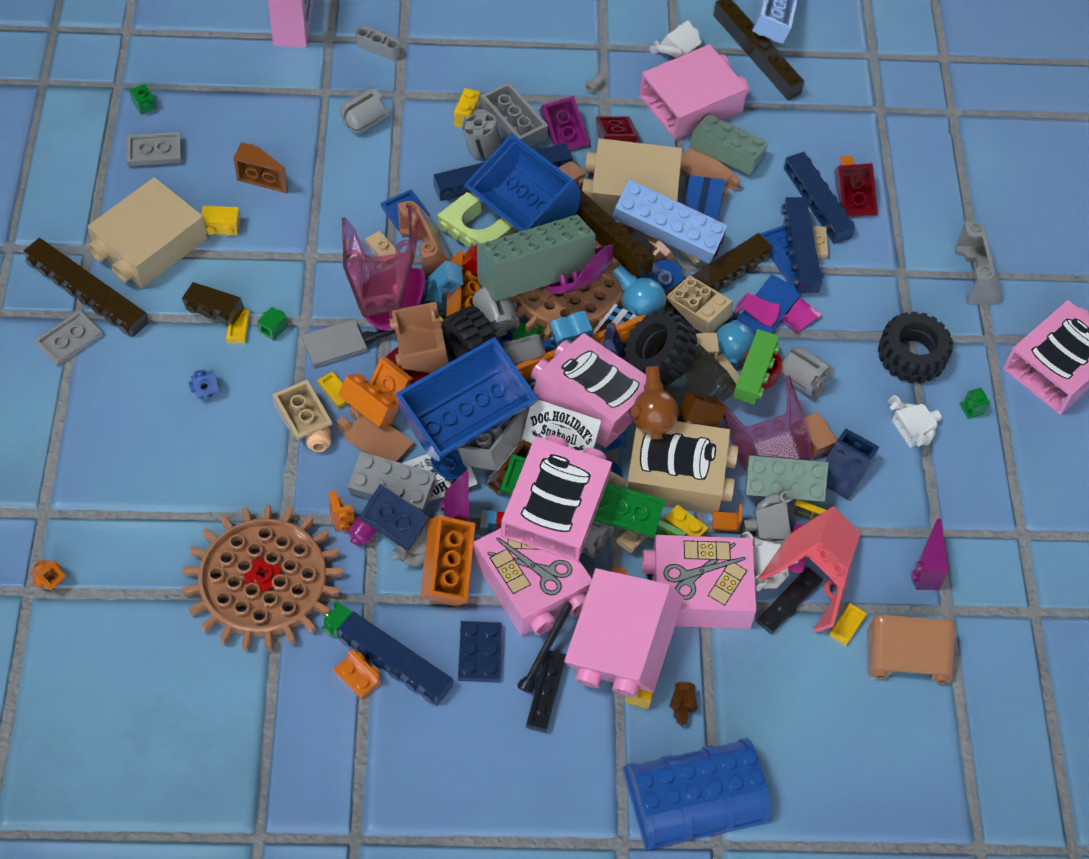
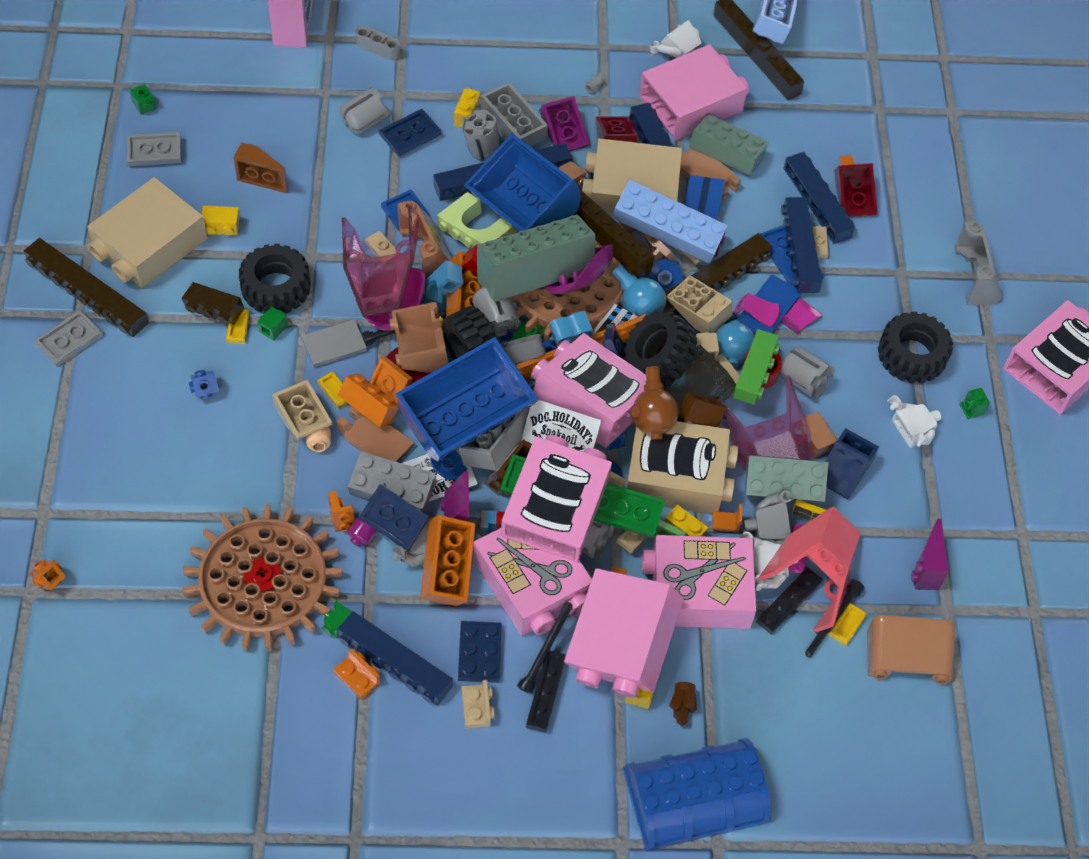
none -> black tyre [239,244,311,313]
none -> dark blue plate [379,109,441,157]
none -> tan bracket [462,680,494,729]
none -> dark blue brick [629,102,675,147]
none -> black piece [805,579,865,657]

